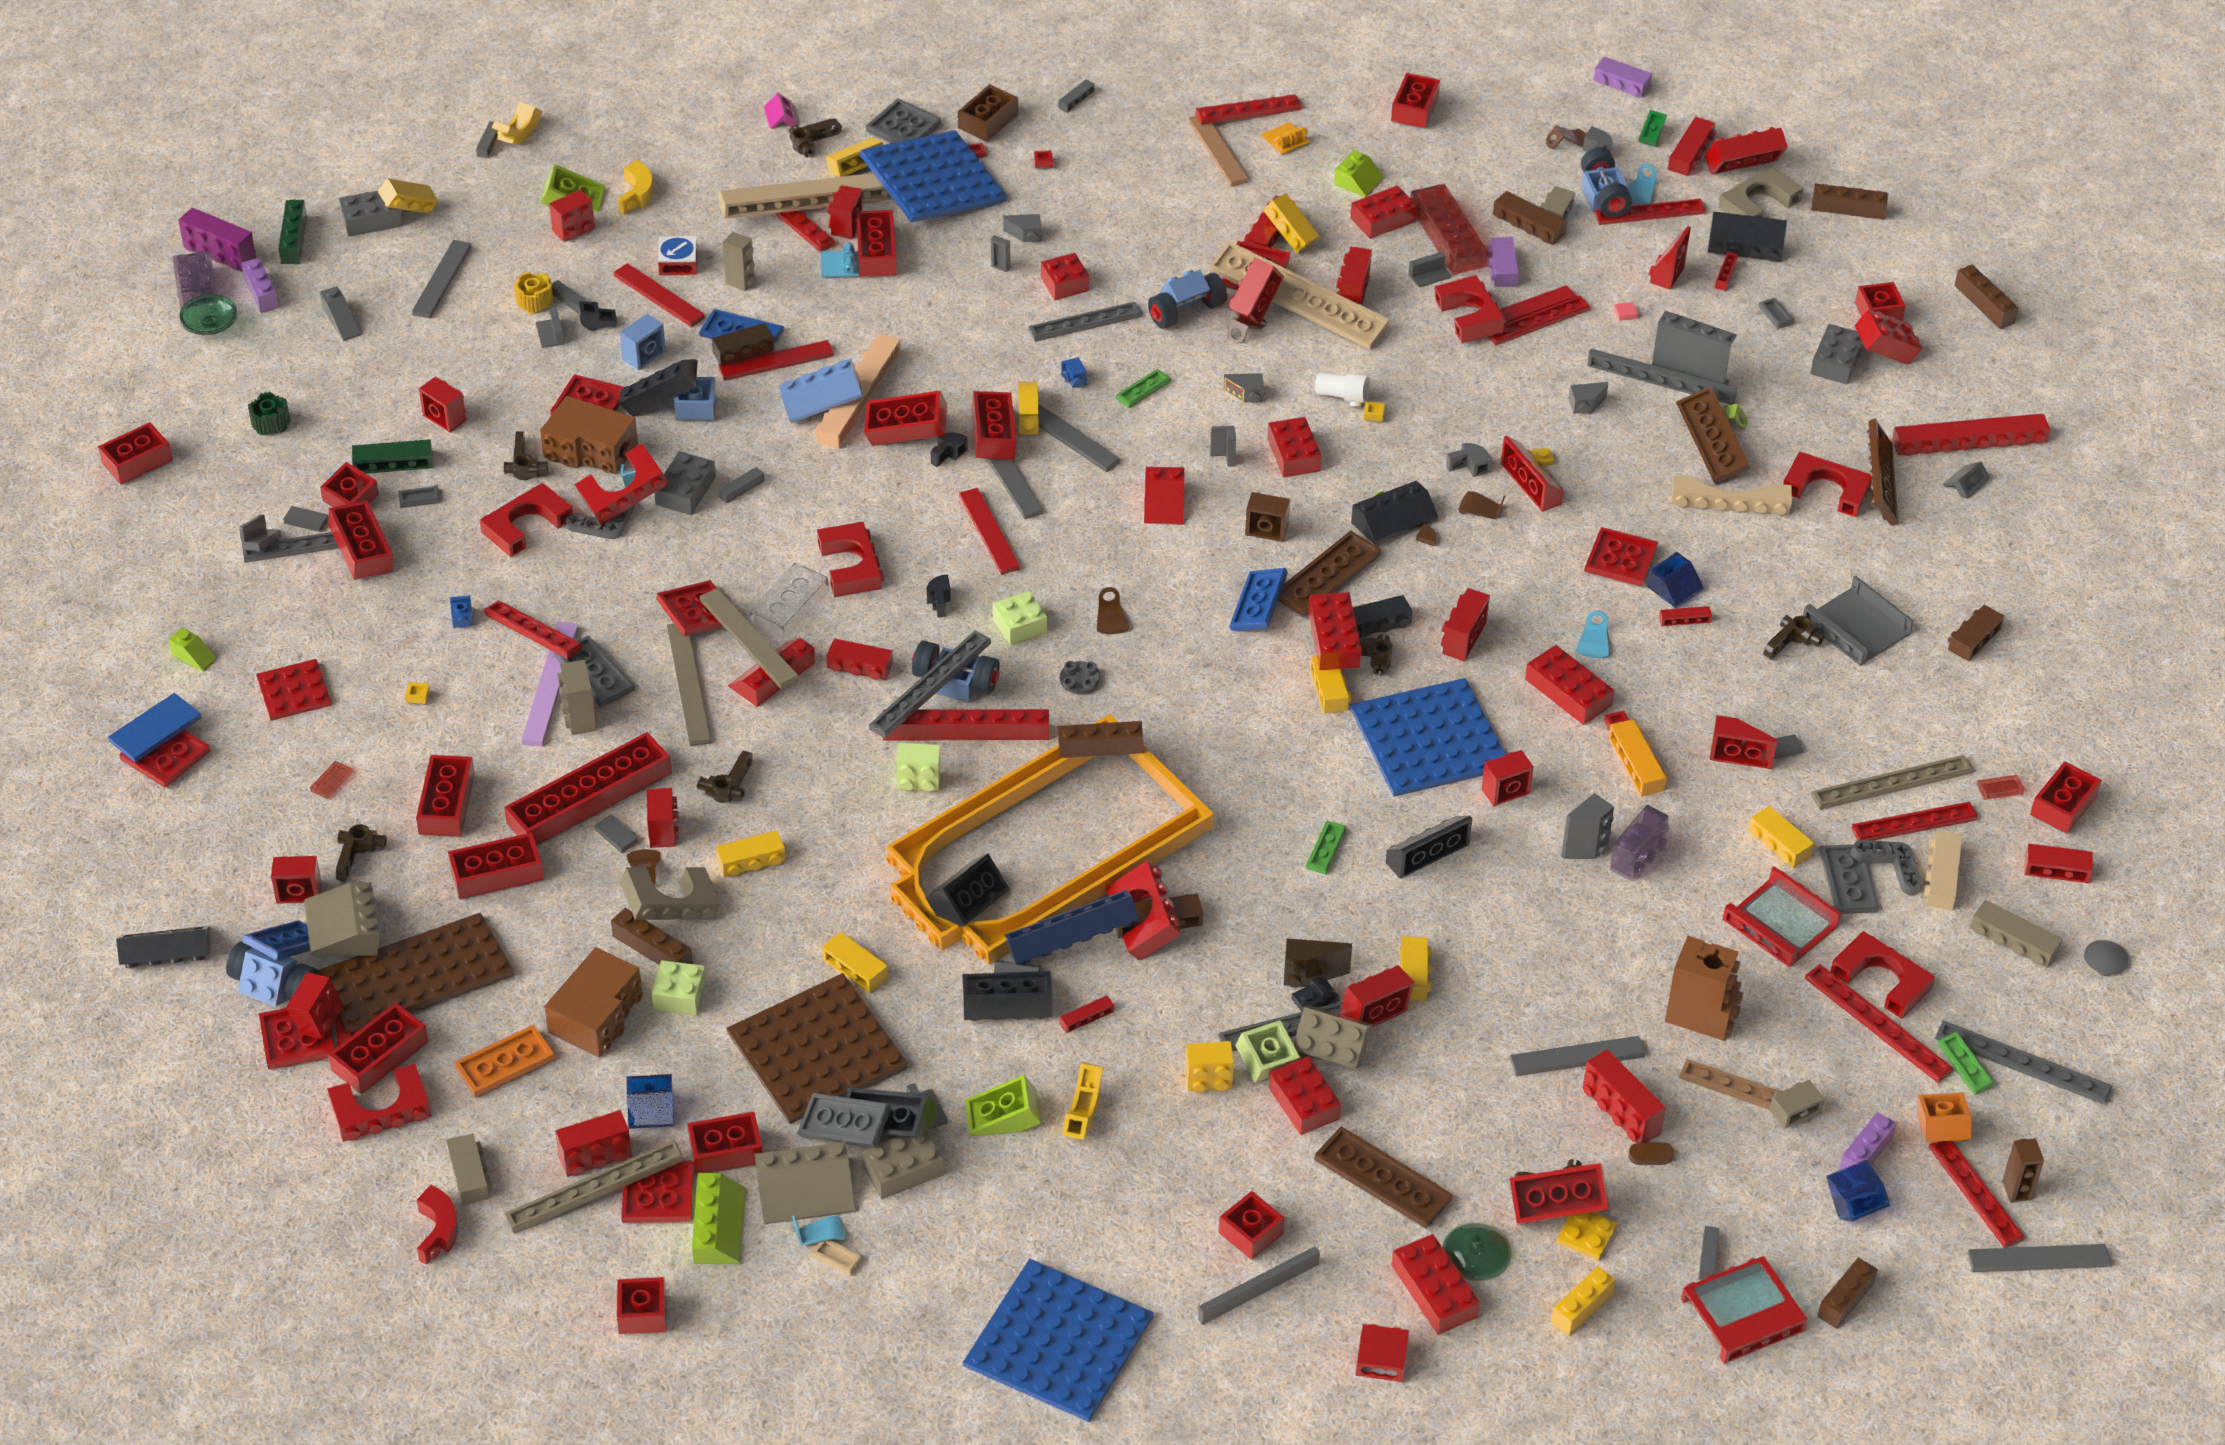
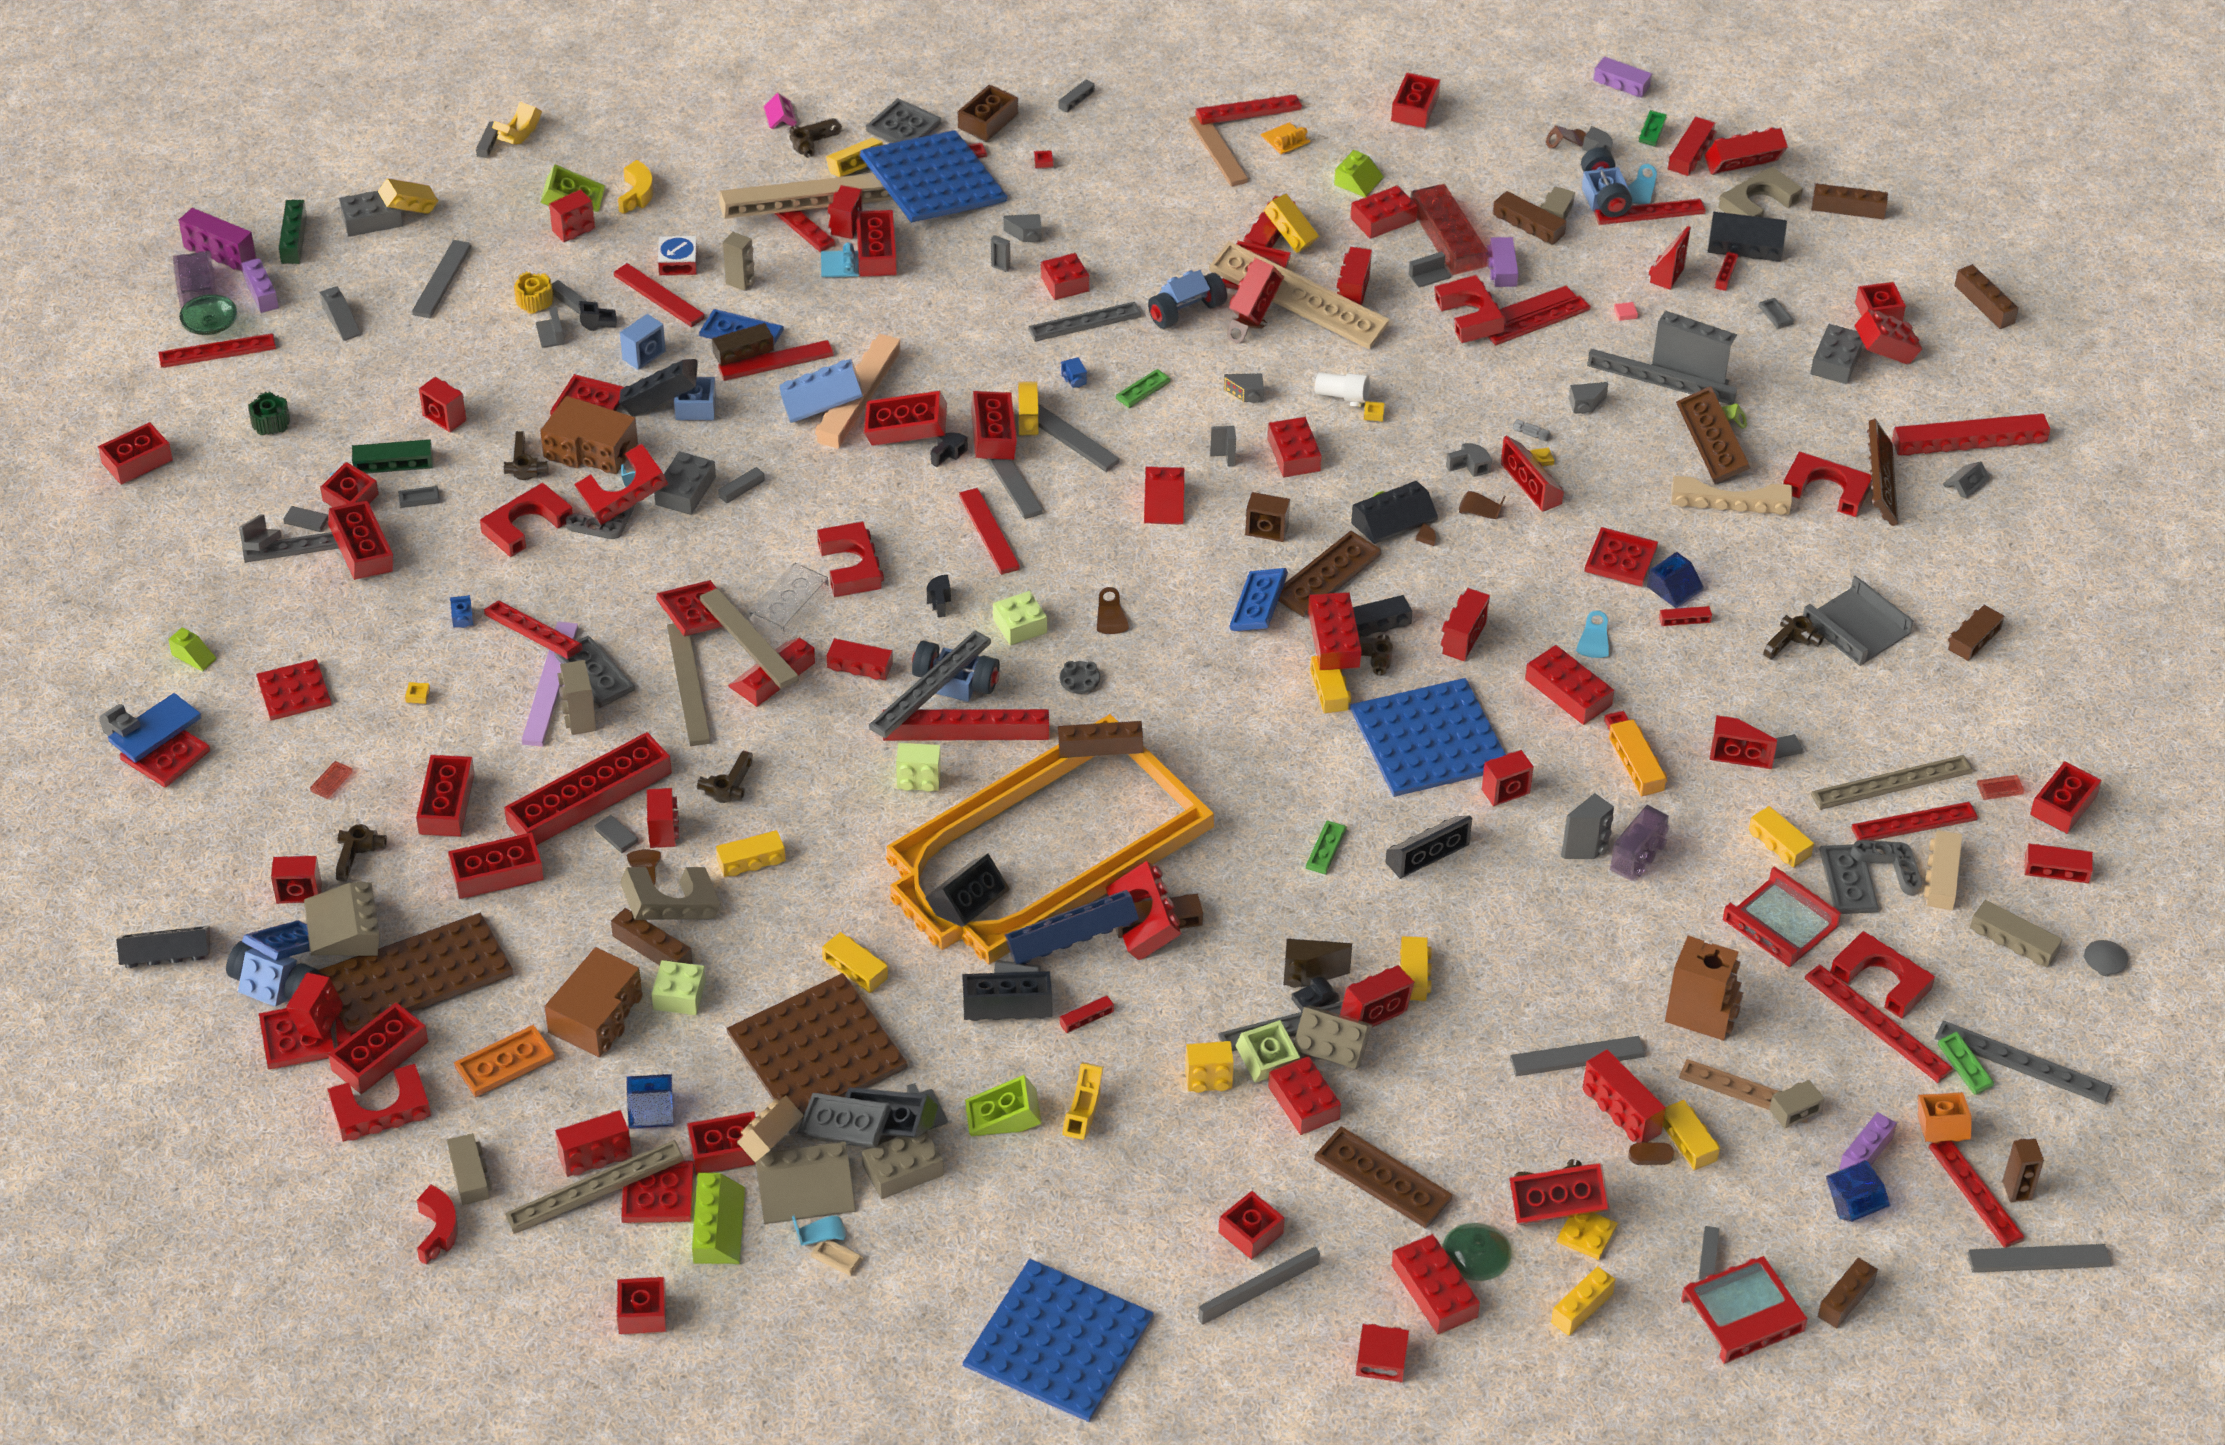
none -> dark grey brick [99,704,140,737]
none -> red tile [158,333,276,368]
none -> tan brick [737,1096,804,1162]
none -> axle [1513,419,1550,441]
none -> yellow brick [1663,1100,1720,1170]

